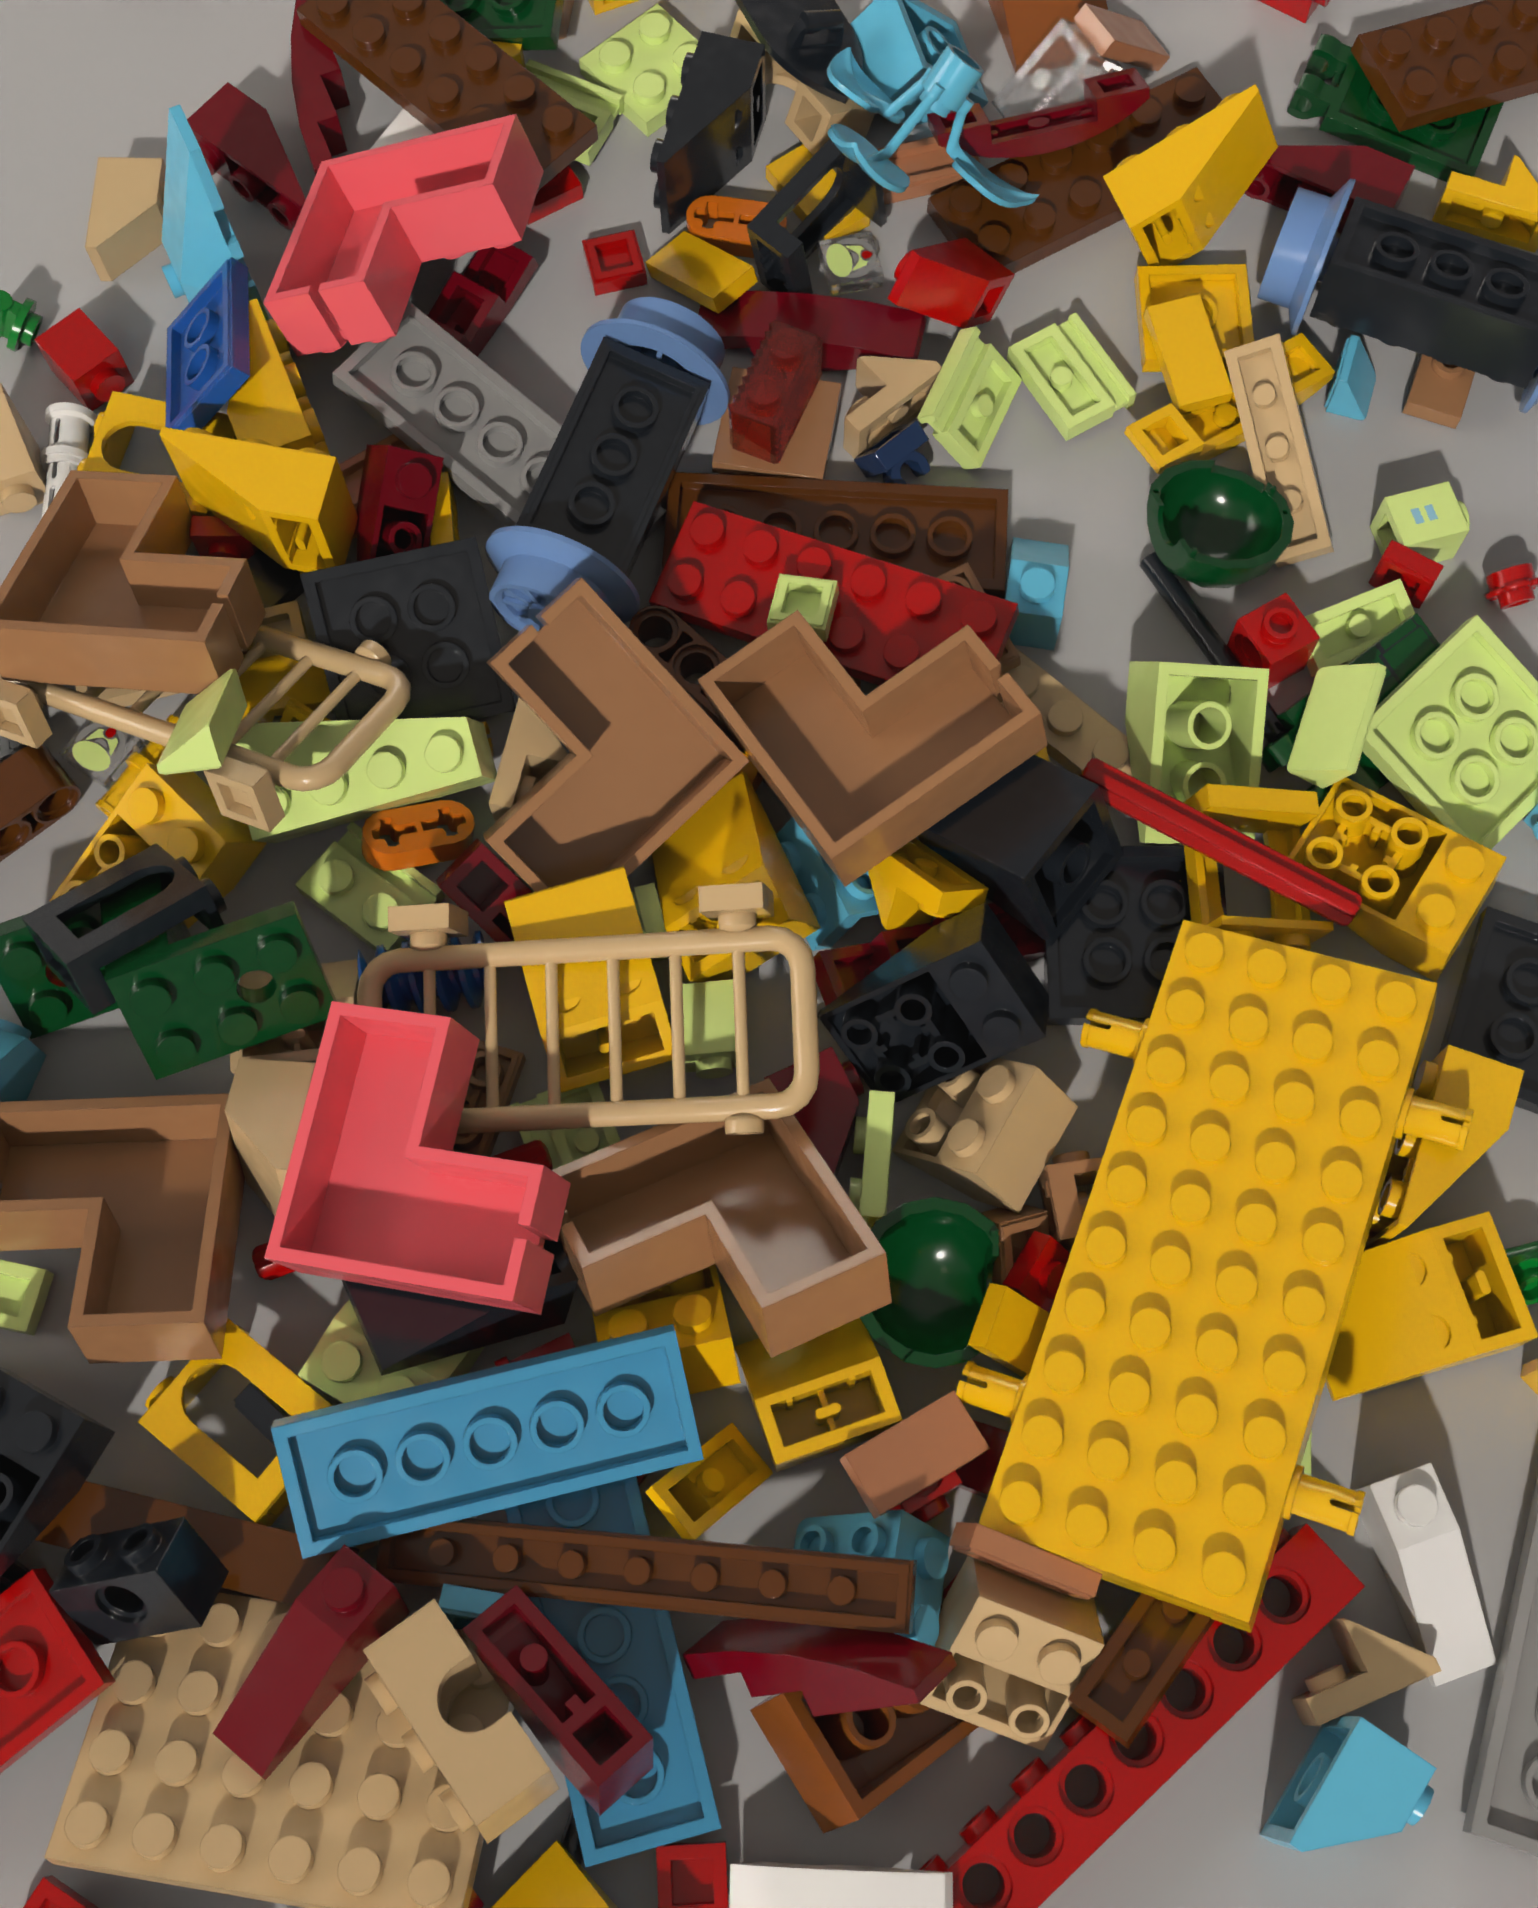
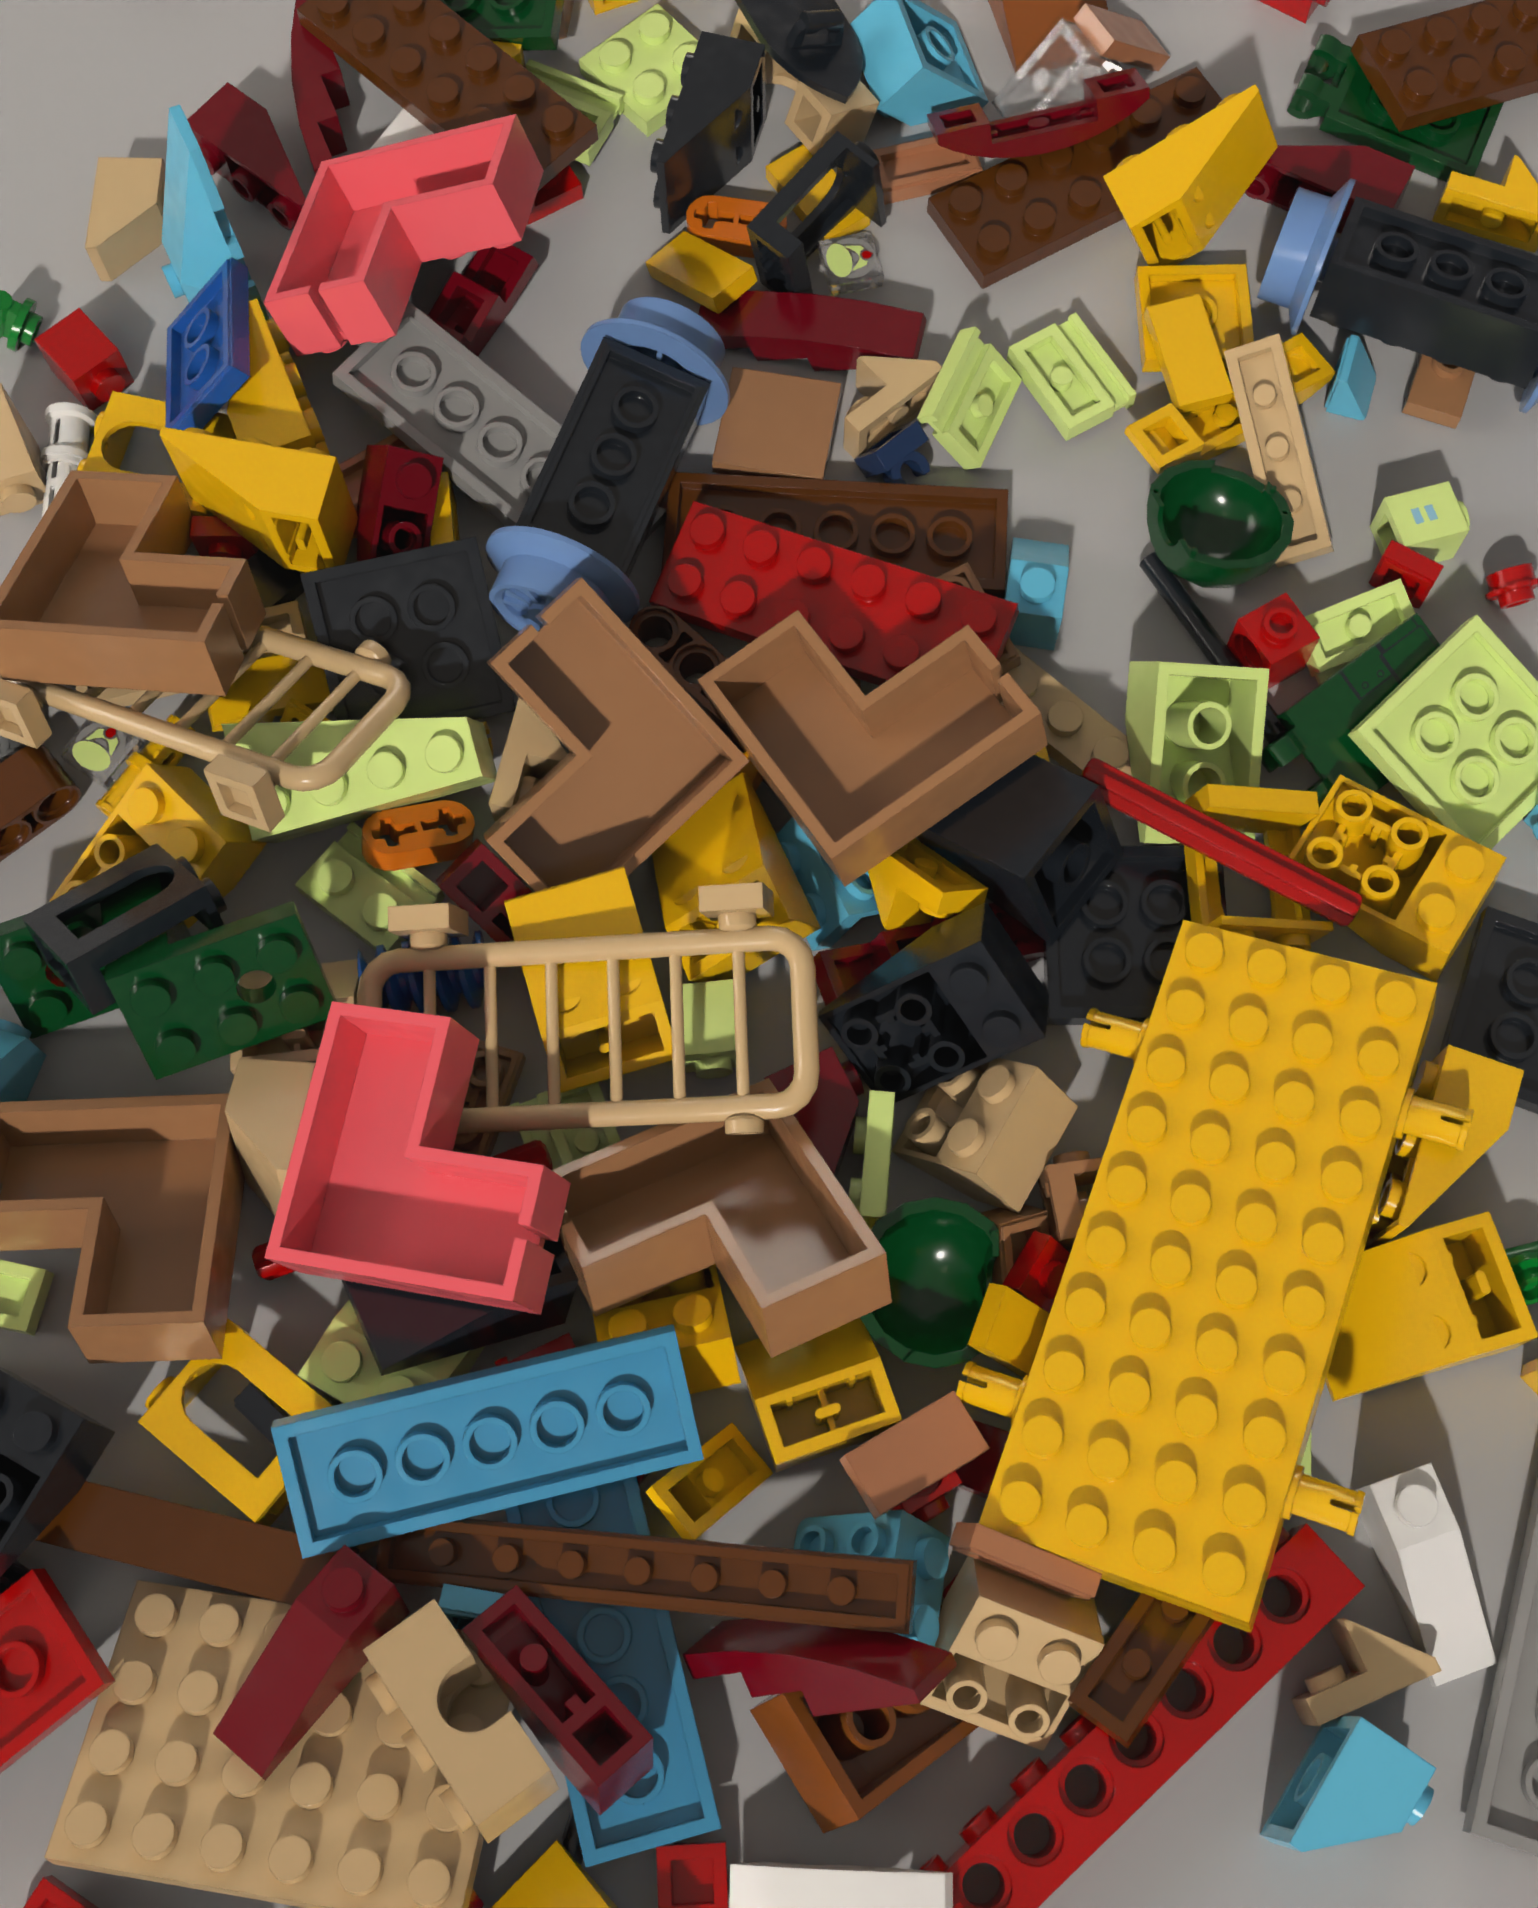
black brick [49,1517,229,1646] -> none
yellowish green slope [156,668,247,775] -> none
red tile [582,229,647,296] -> none
yellowish green tile [632,882,669,963] -> none
clear red brick [728,320,824,464] -> none
yellowish green tile [767,573,839,642] -> none
medium azure plant [827,44,1039,208] -> none
red slope [887,237,1015,329] -> none
yellowish green slope [1287,663,1386,789] -> none

